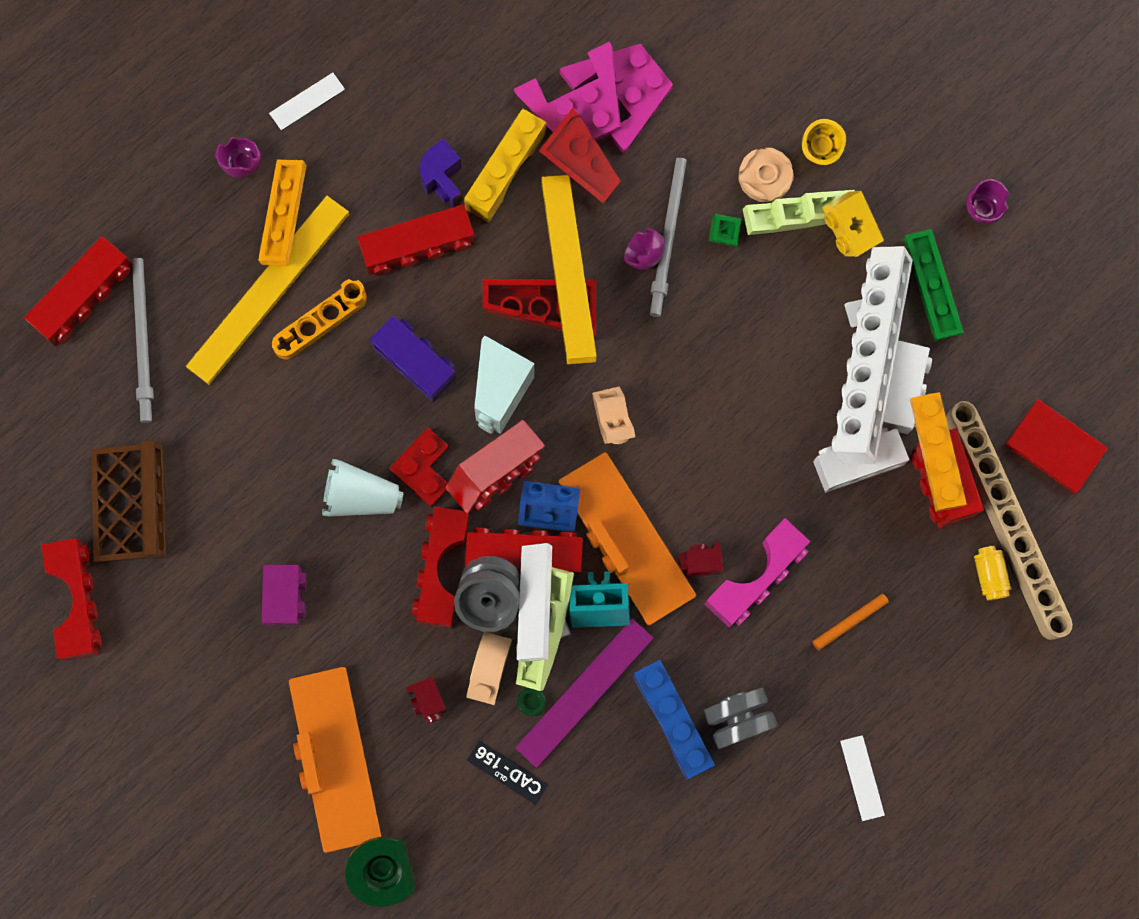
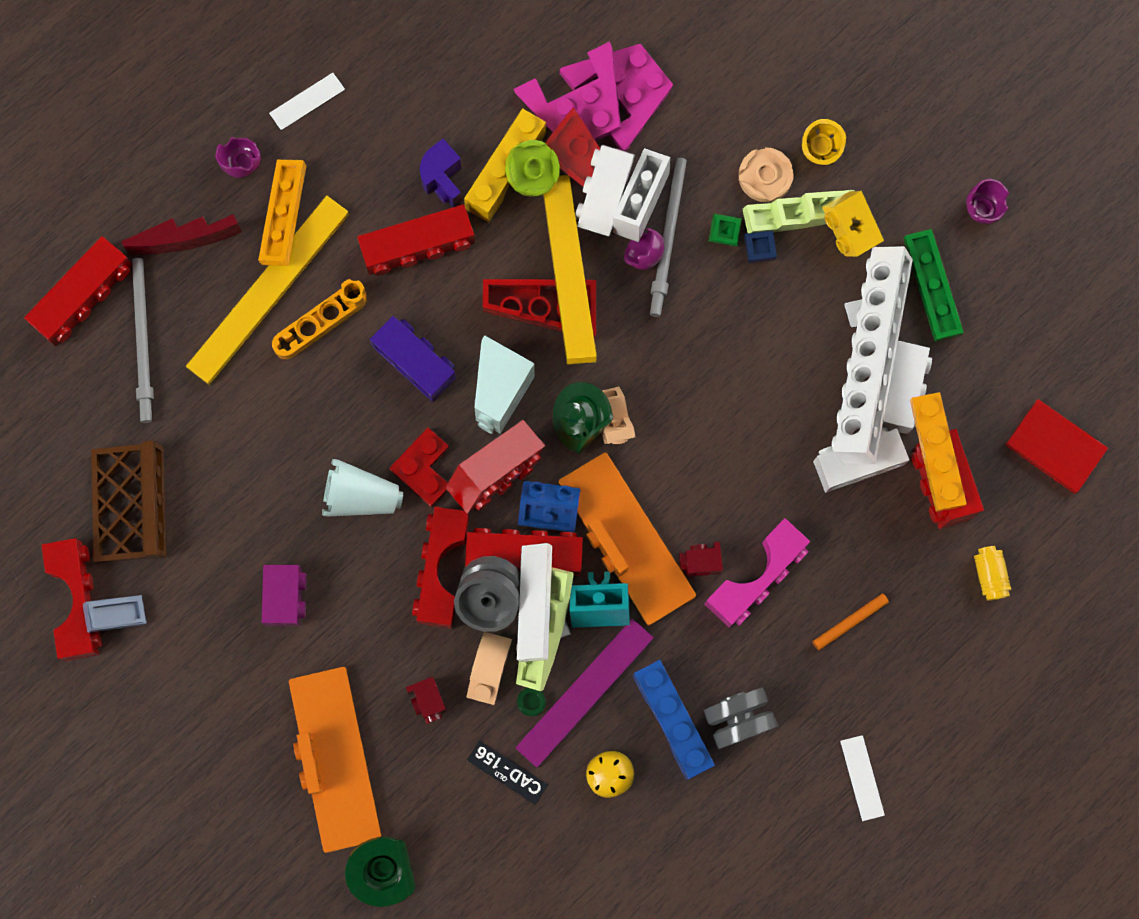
tan beam [946,401,1073,640] -> none
none -> sand blue tile [83,595,147,633]
none -> dark red slope [121,214,242,255]
none -> lime tile [505,140,560,197]
none -> dark green hat [553,382,613,454]
none -> white brick [575,145,635,236]
none -> yellow helmet [586,751,634,798]
none -> white brick [613,148,670,242]
none -> dark blue plate [744,231,777,263]

